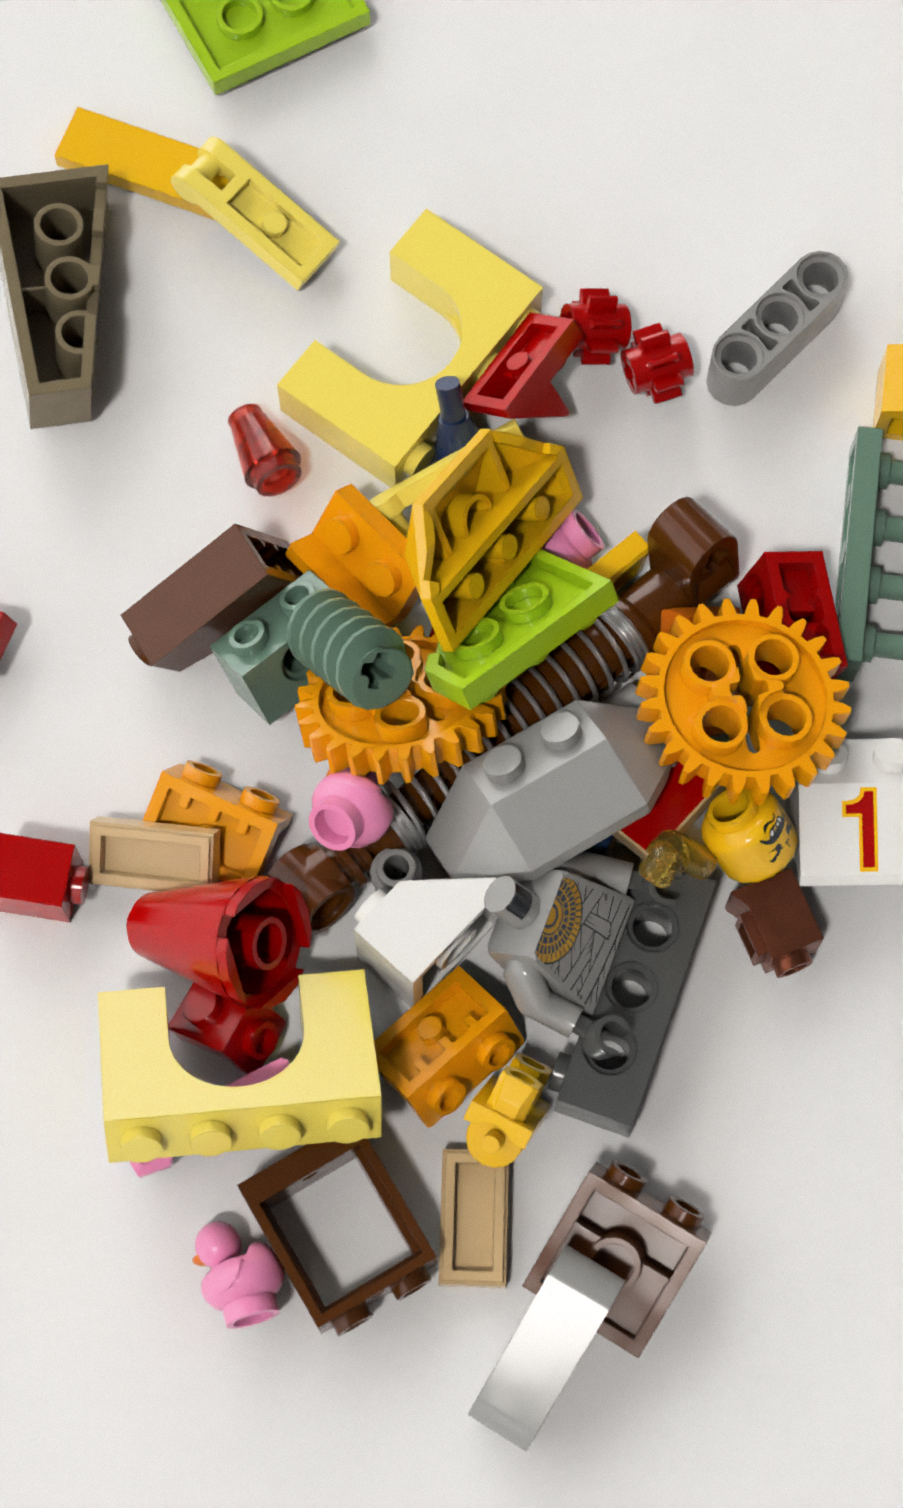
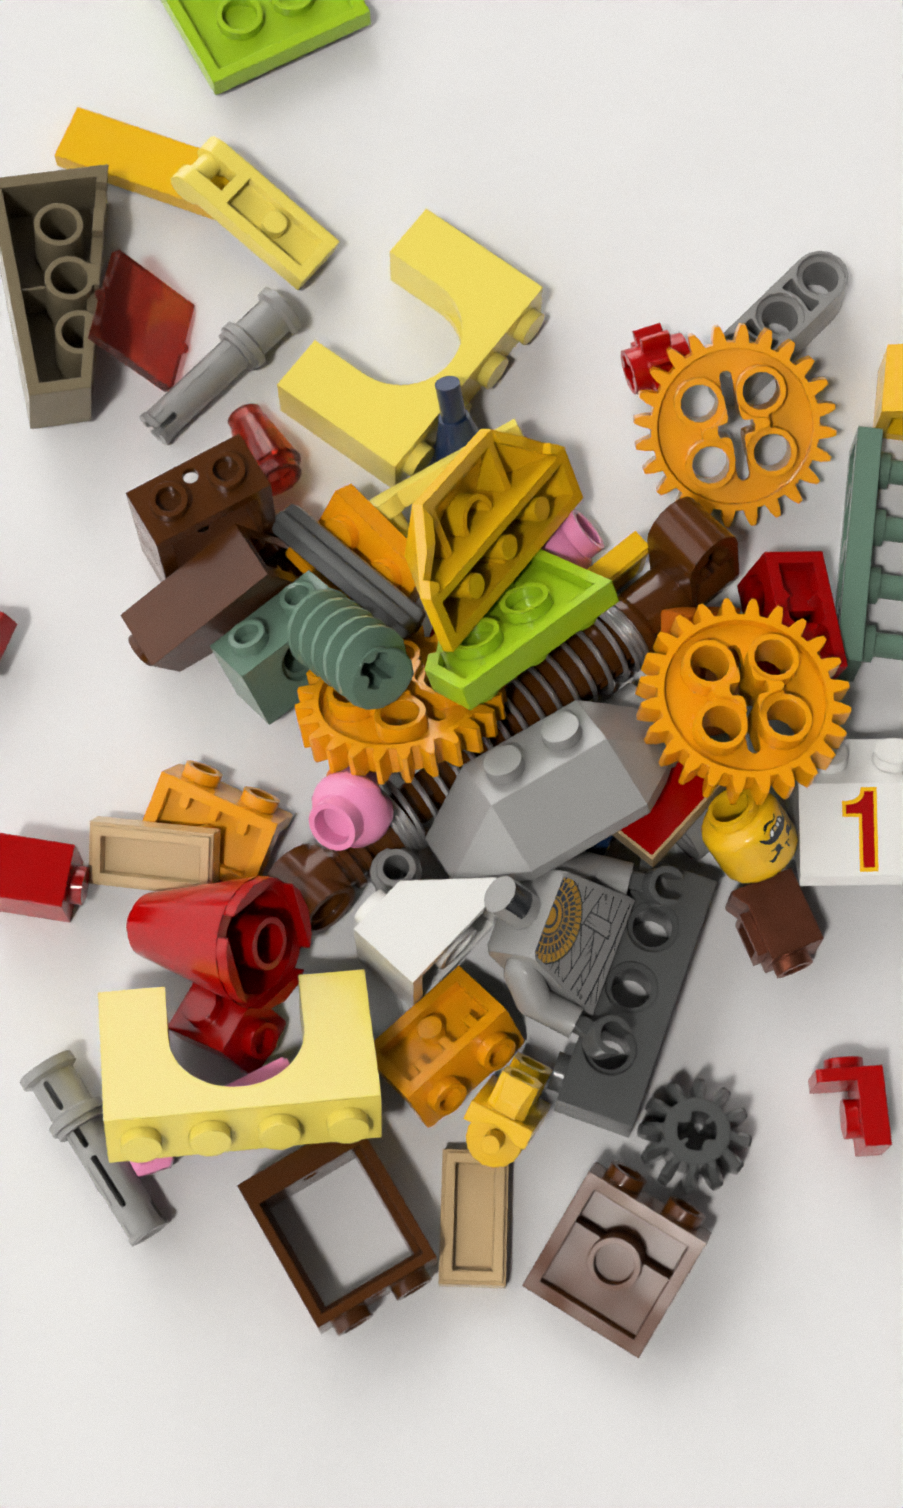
bright pink animal [192,1221,285,1329] -> none
red slope [463,312,584,419] -> none
beam [468,1245,626,1452] -> none
red gear [560,288,632,365] -> none
clear yellow arm [639,830,717,889] -> none
none -> light grey pin [20,1050,169,1246]
none -> clear red piece [88,250,195,392]
none -> reddish brown window [126,433,278,582]
none -> light grey pin [139,287,302,445]
none -> dark grey axle [272,504,426,640]
none -> light orange gear [633,323,837,527]
none -> dark grey gear [637,1078,752,1194]
none -> red bracket [808,1056,892,1157]

